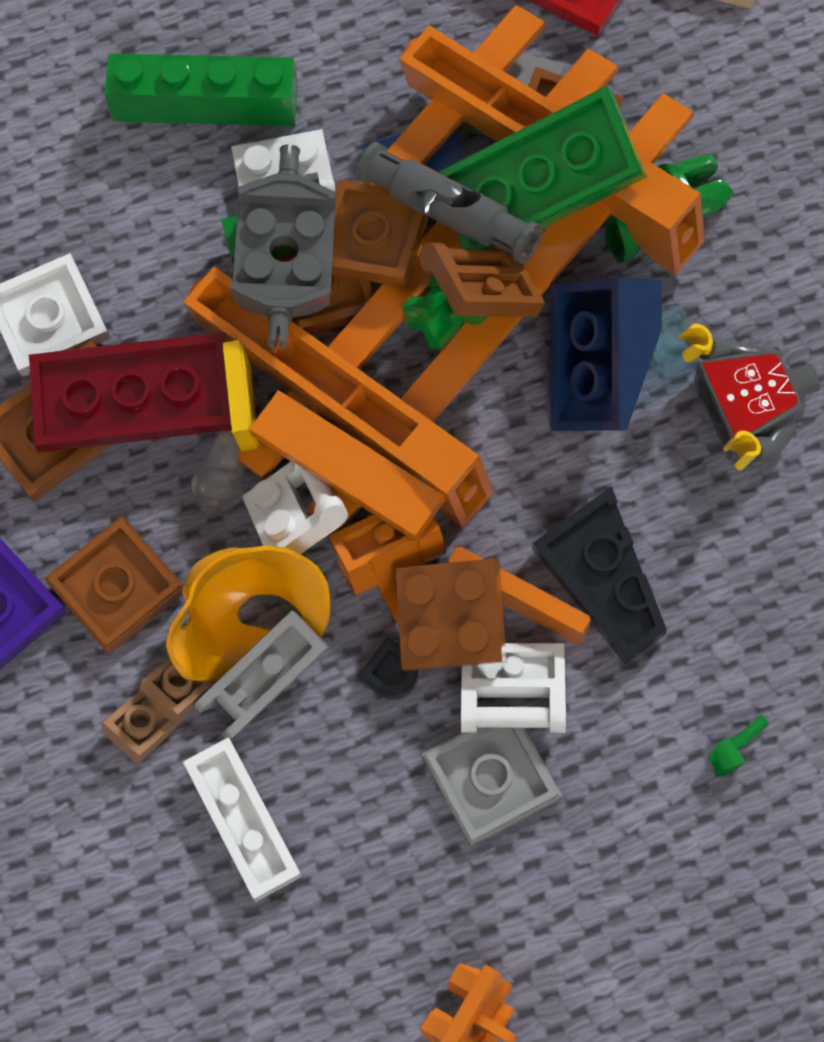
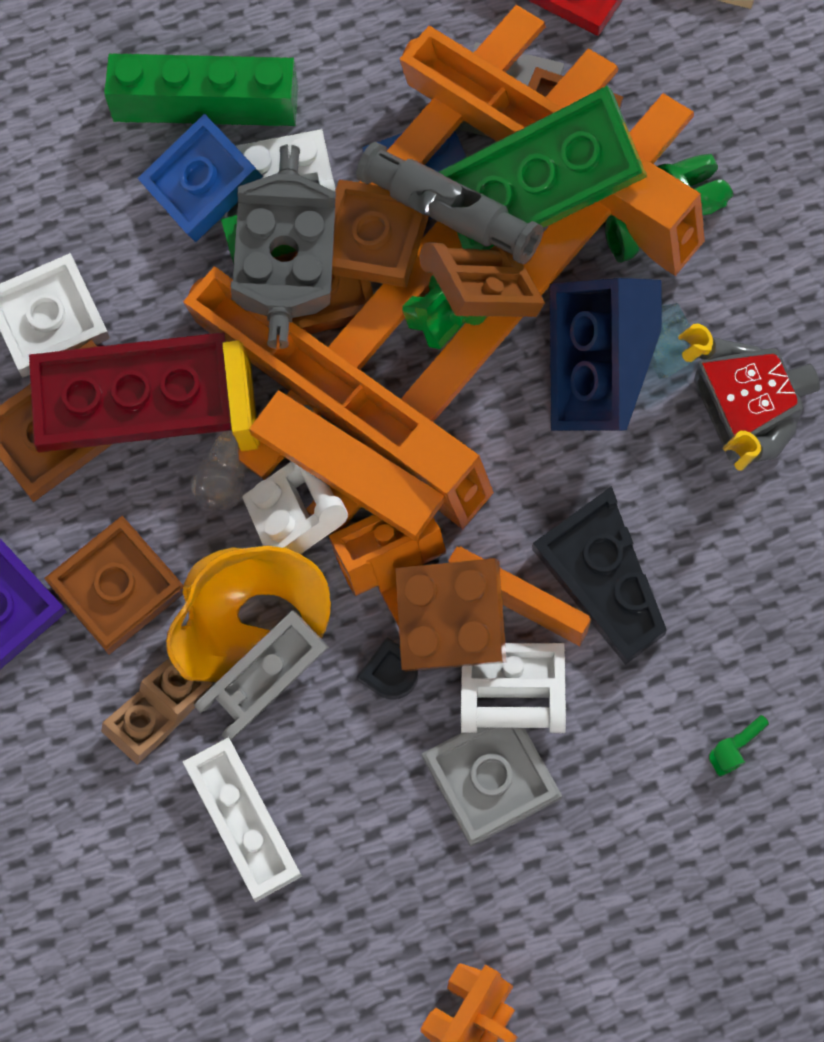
none -> blue plate [137,113,264,242]

